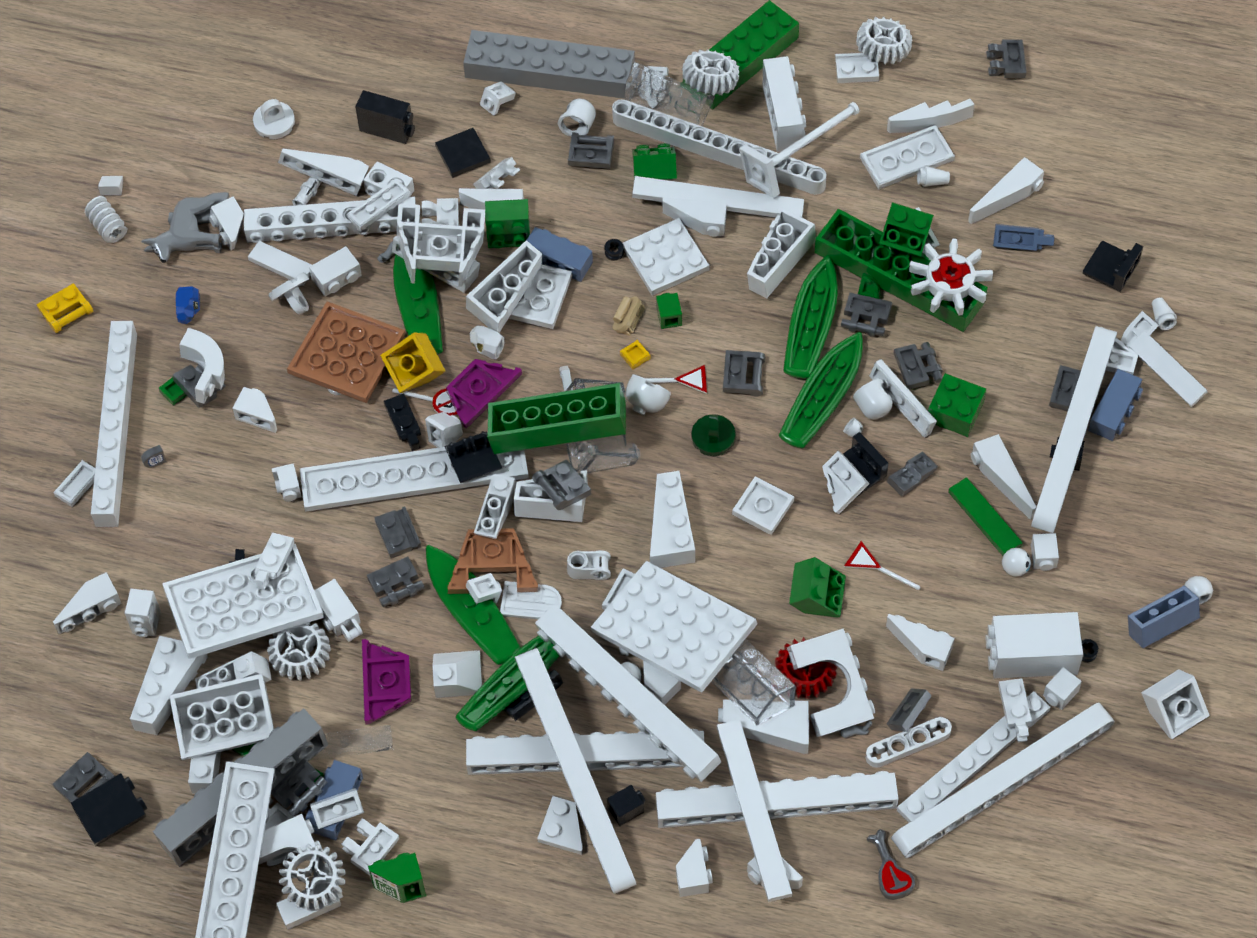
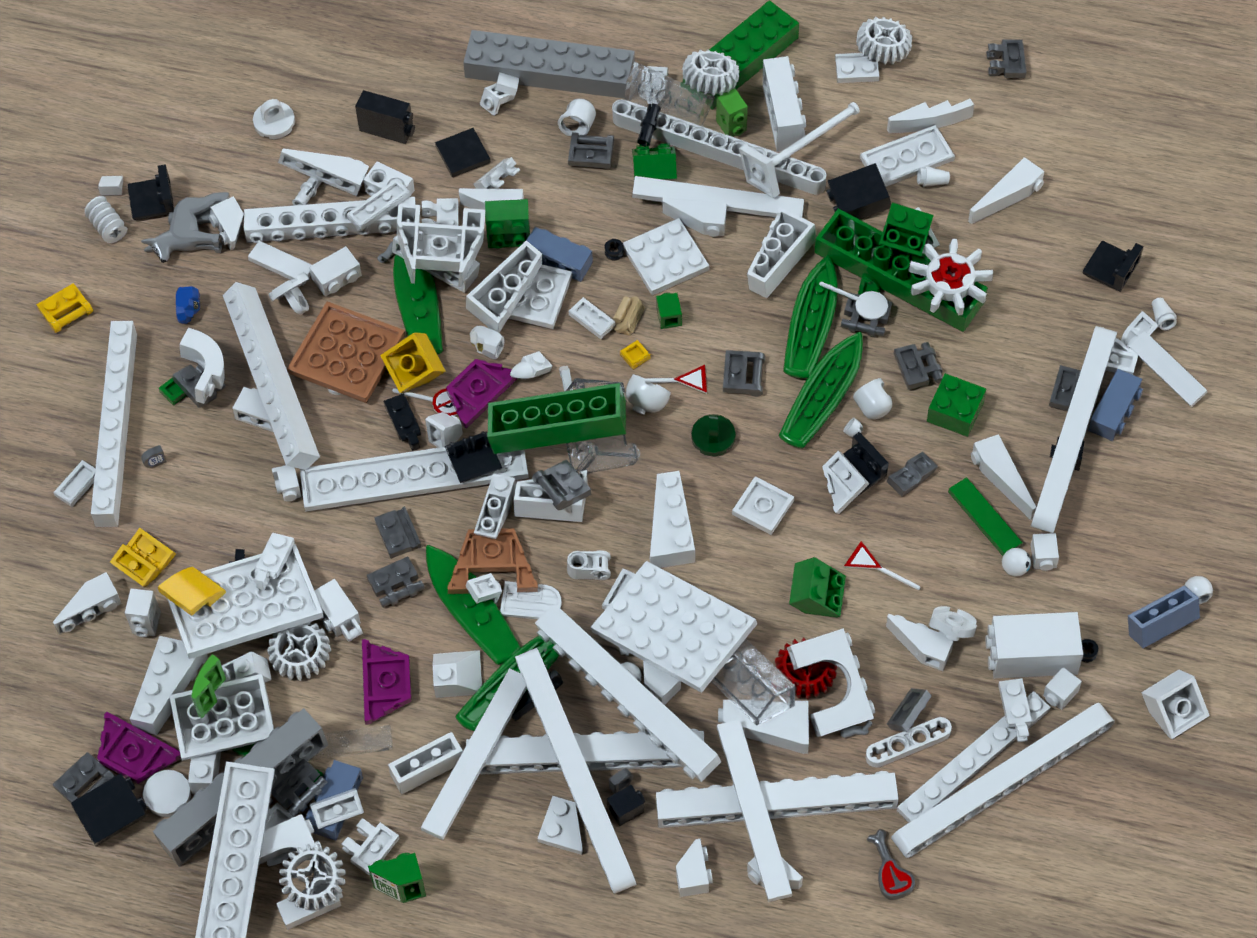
white tile [869,359,937,438] -> none
sand blue hinge [993,224,1055,251] -> none
none -> magenta wing [97,711,181,784]
none -> yellow slope [110,528,176,588]
none -> black bracket [127,164,174,220]
none -> white tile [143,770,192,817]
none -> yellow slope [158,566,226,616]
none -> bright green slope [191,654,226,718]
none -> white brick [223,282,320,470]
none -> white brick [388,732,463,795]
none -> white tile [421,669,527,840]
none -> white tile [495,72,519,96]
none -> white plate [510,351,552,379]
none -> white plate [568,297,615,339]
none -> flat silver tile [609,768,633,794]
none -> black pin [637,103,661,147]
none -> bright green brick [716,88,748,137]
none -> white piece [819,282,888,320]
none -> black brick [826,163,891,220]
none -> white plate [929,606,977,641]

